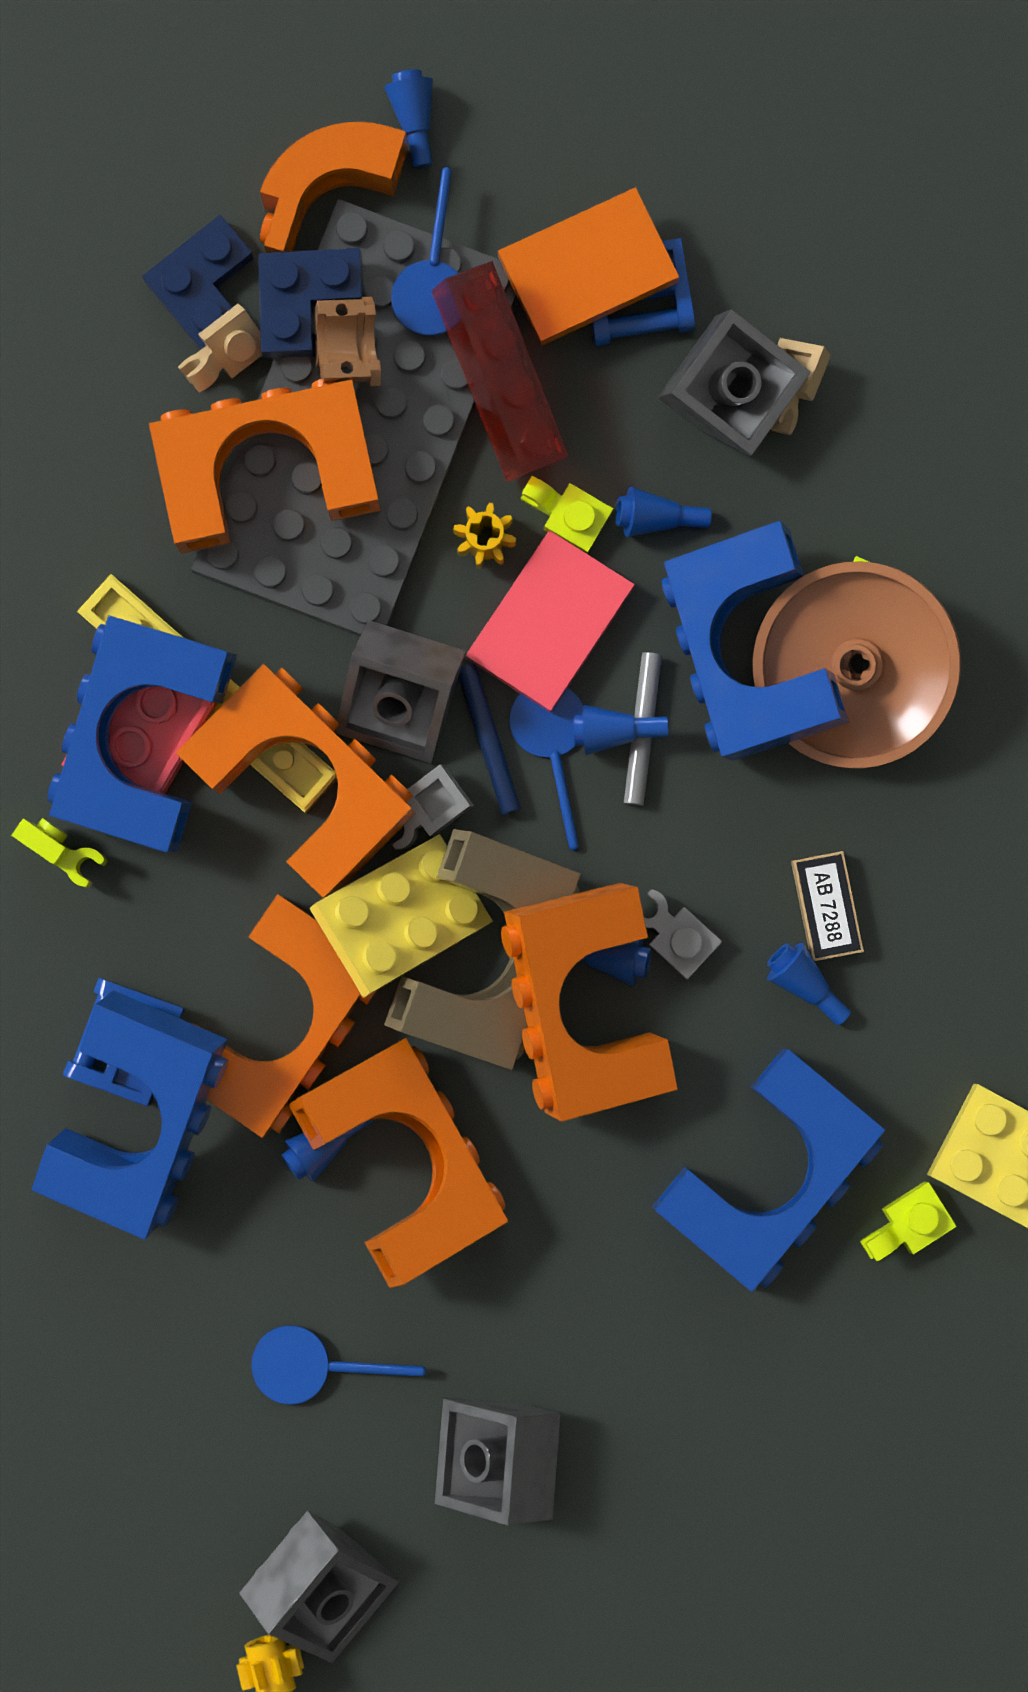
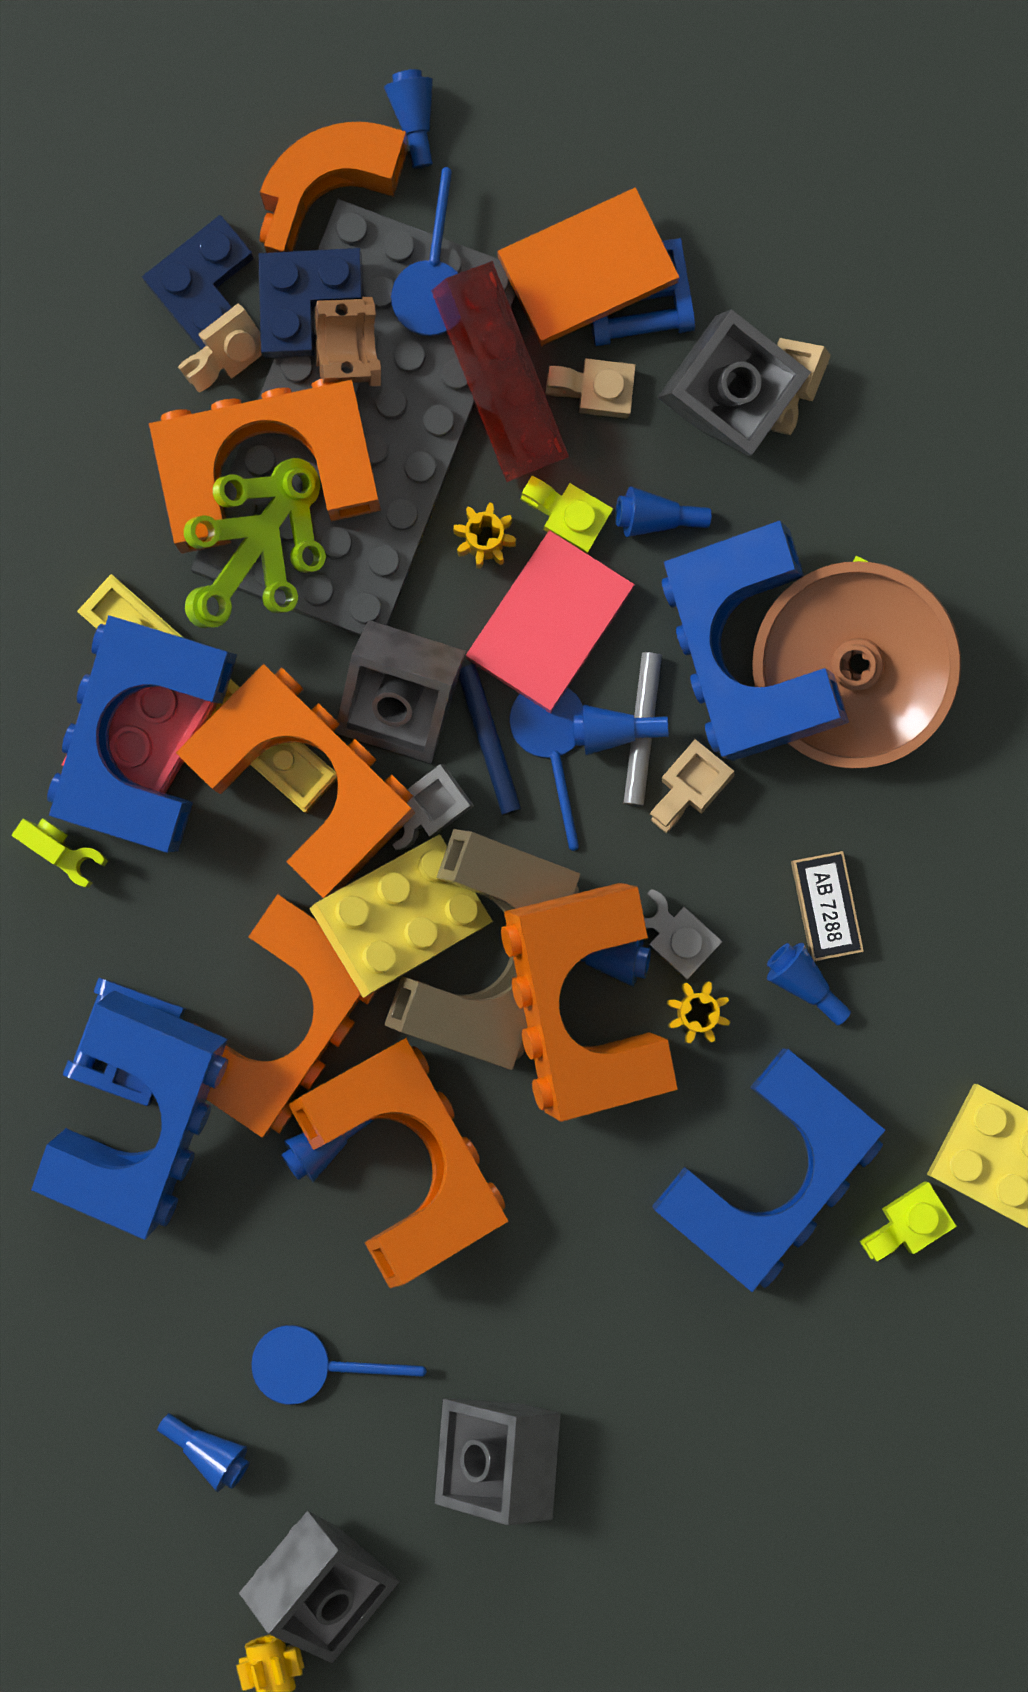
none -> blue cone [157,1413,250,1492]
none -> lime plant [184,458,326,628]
none -> tan plate [545,359,636,419]
none -> tan plate [650,739,734,834]
none -> yellow gear [667,982,730,1043]

